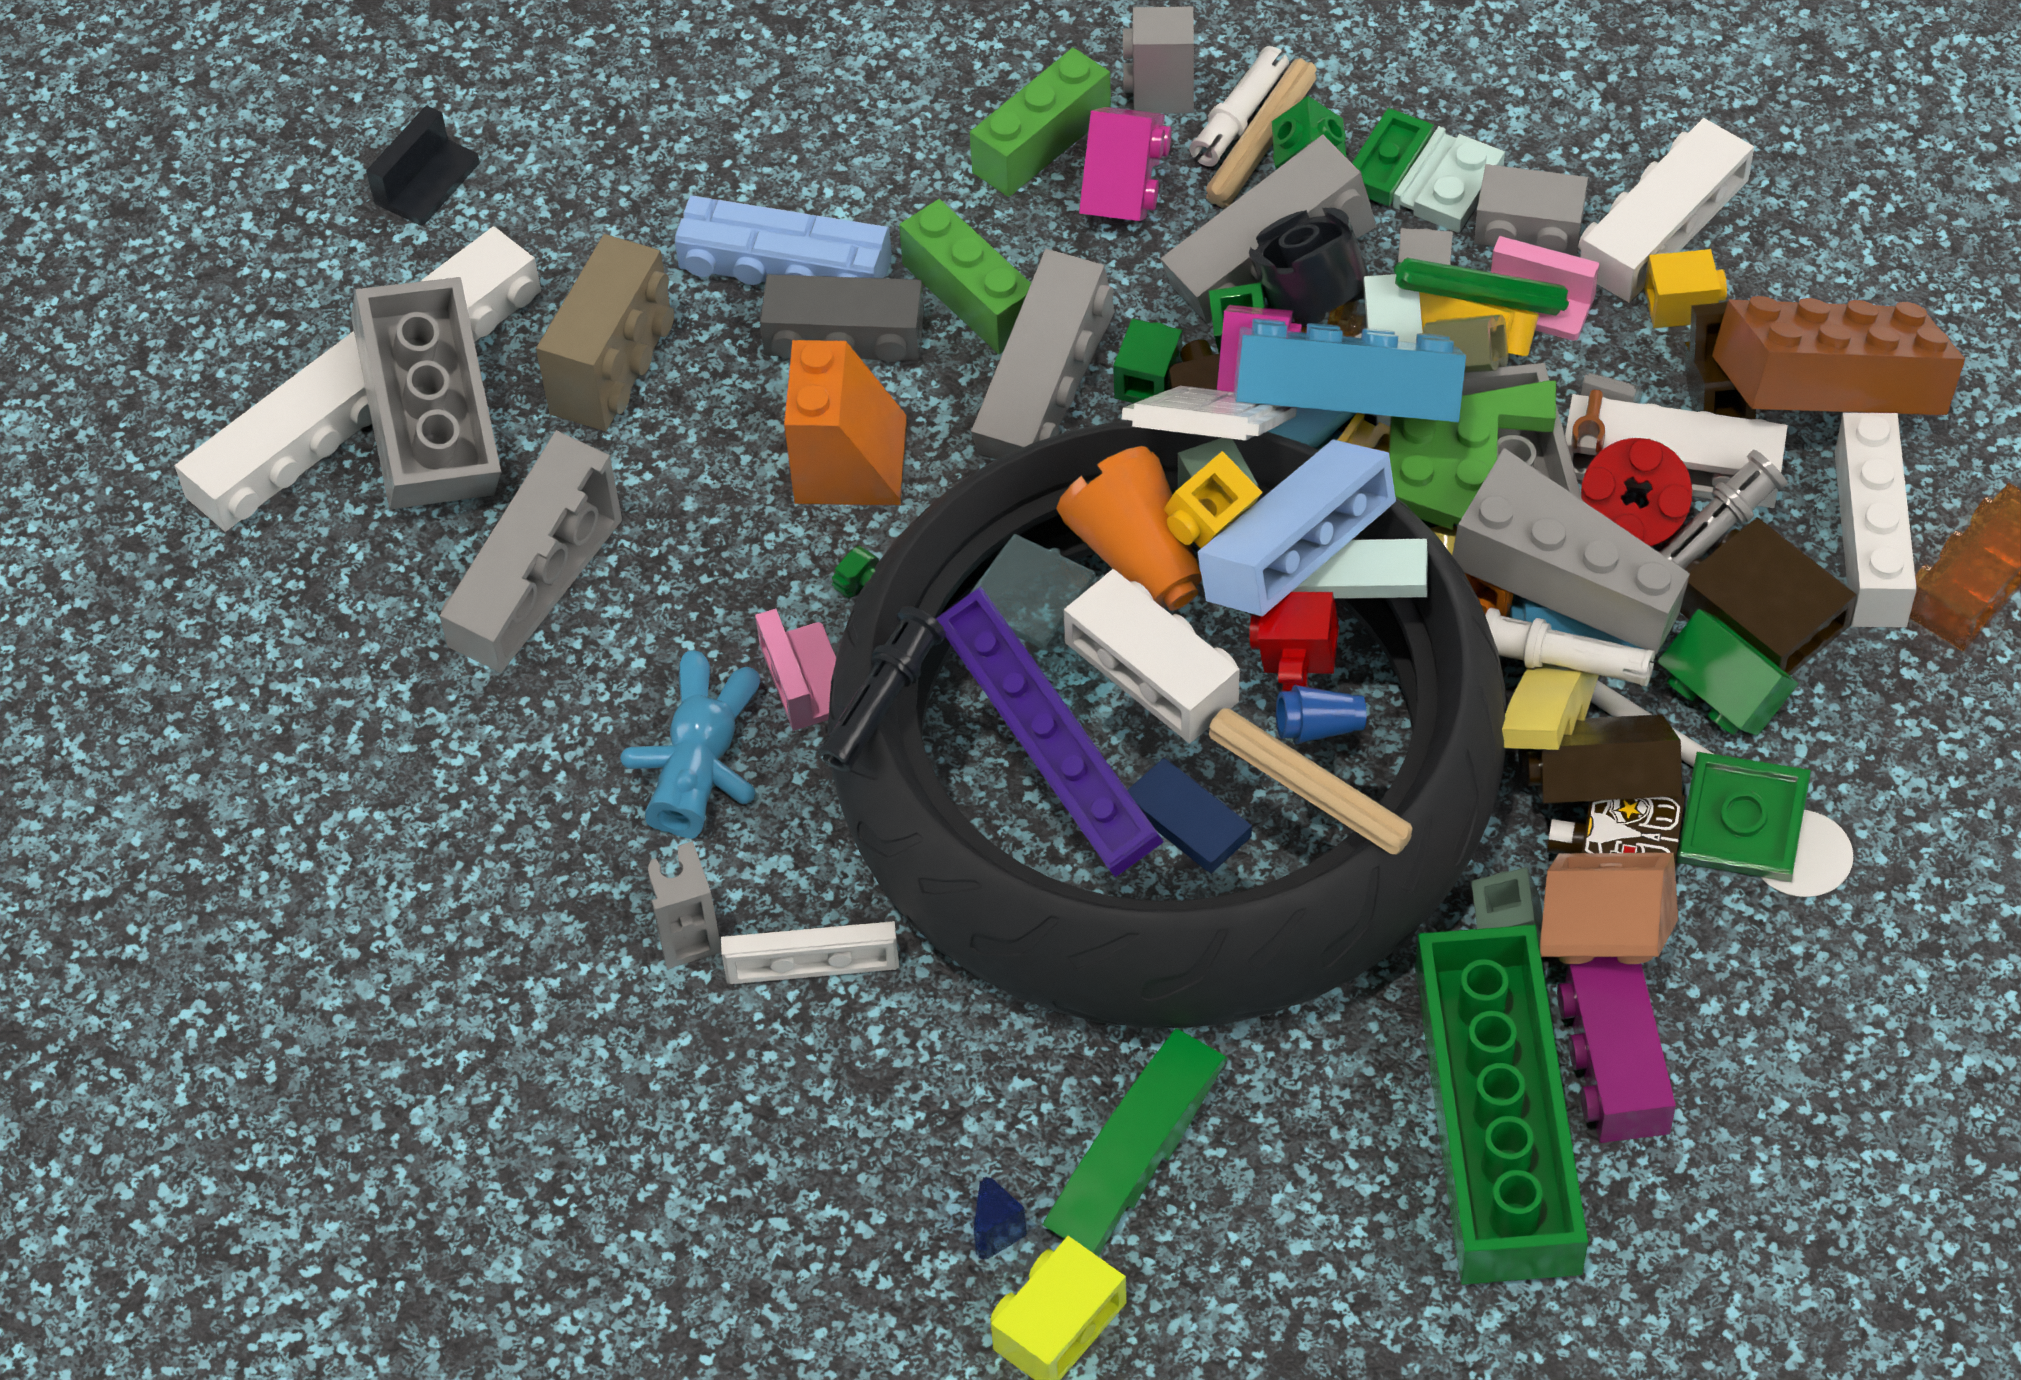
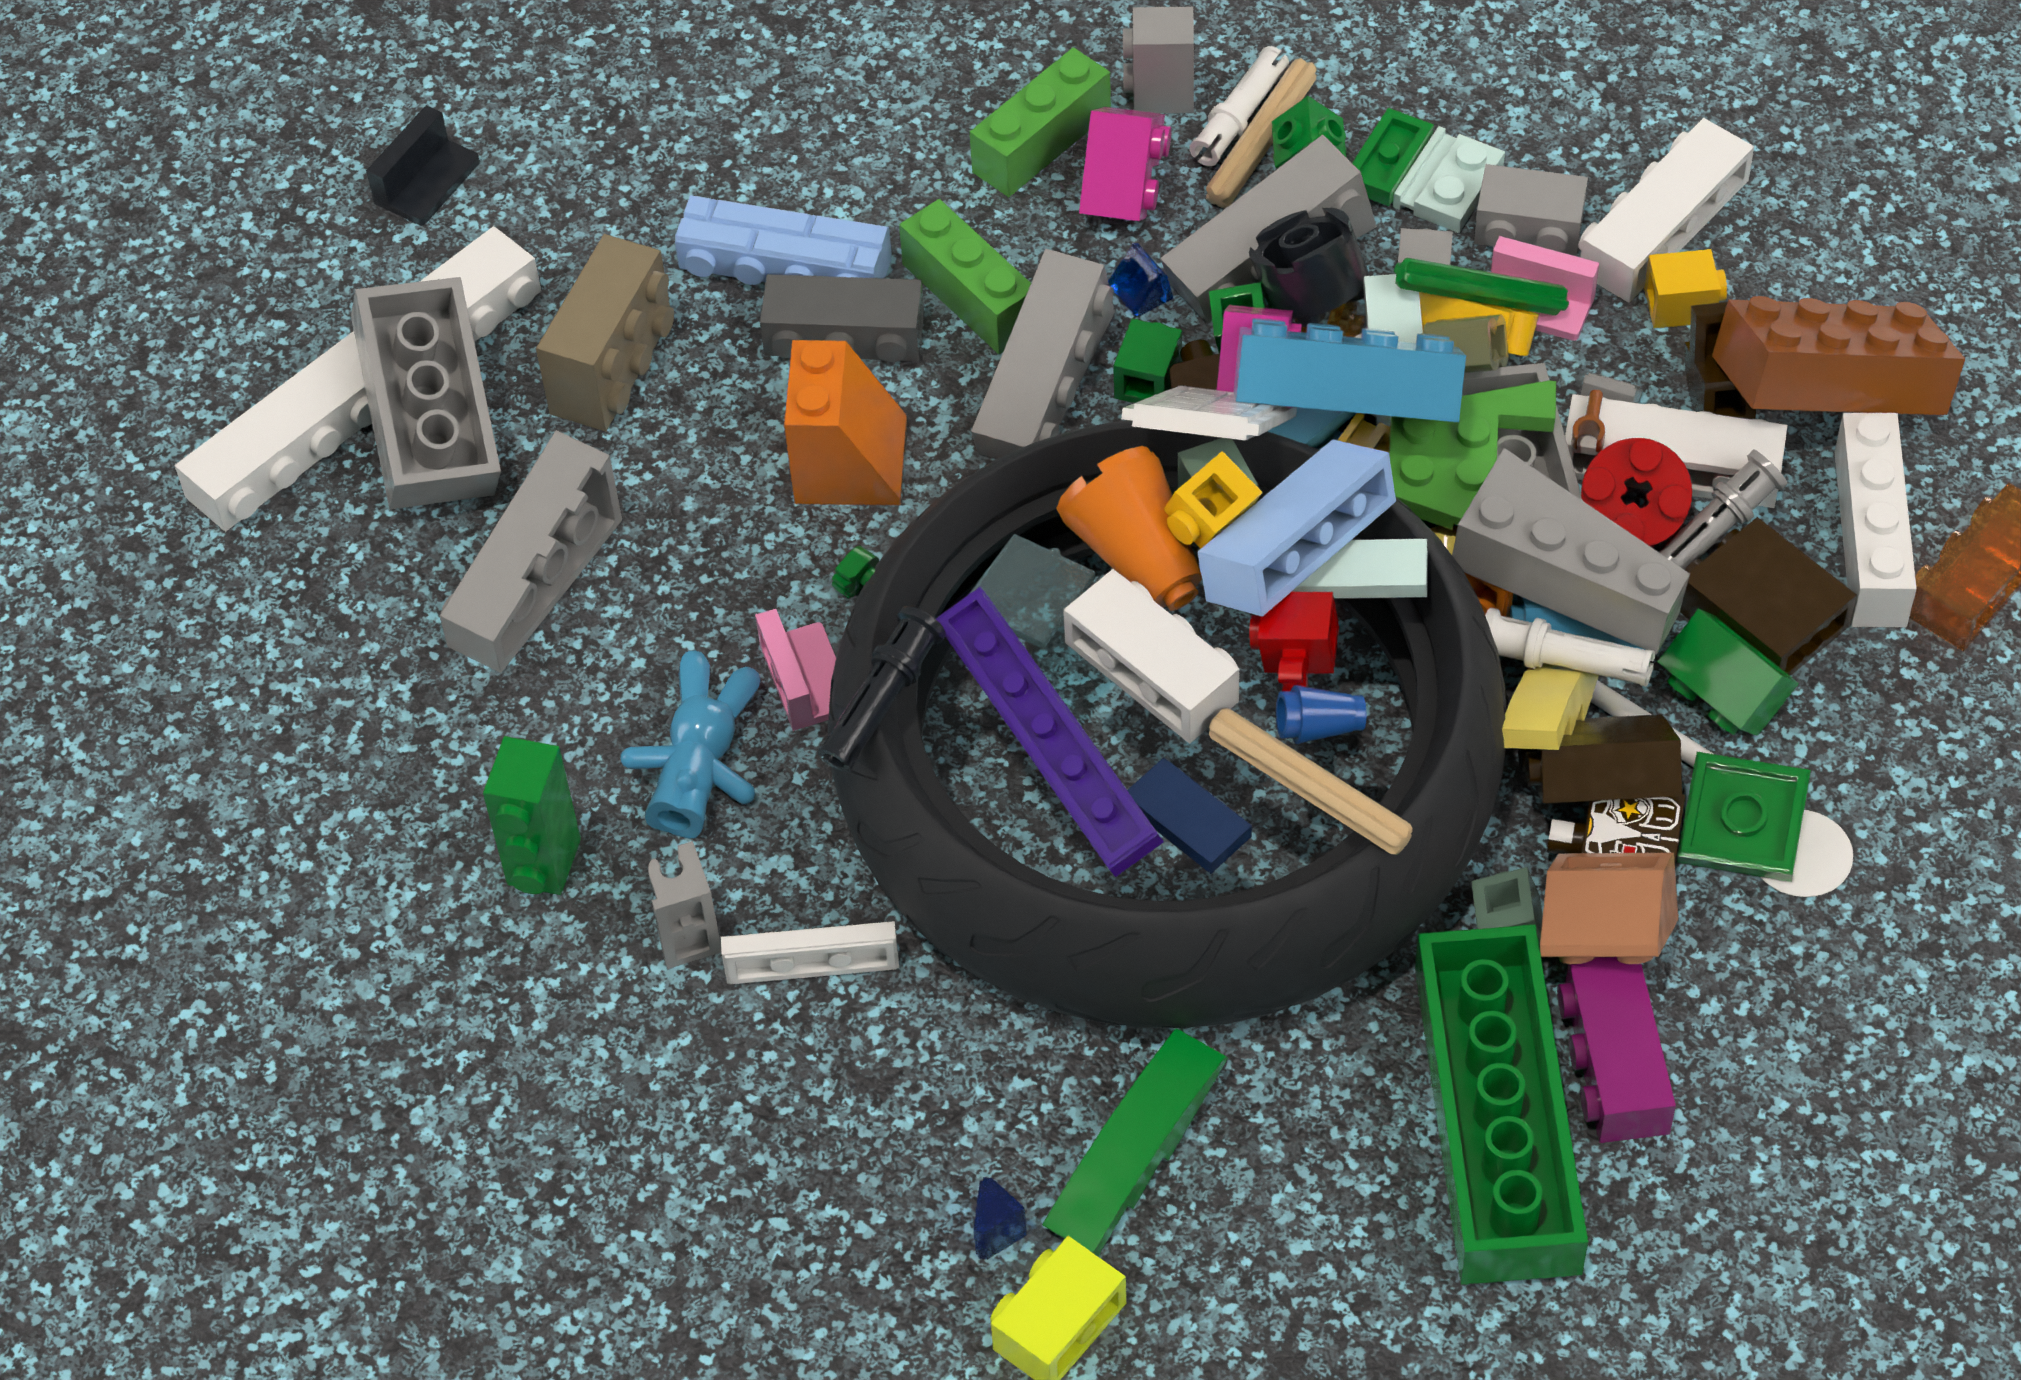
none -> green brick [483,736,581,895]
none -> clear blue slope [1108,243,1173,316]

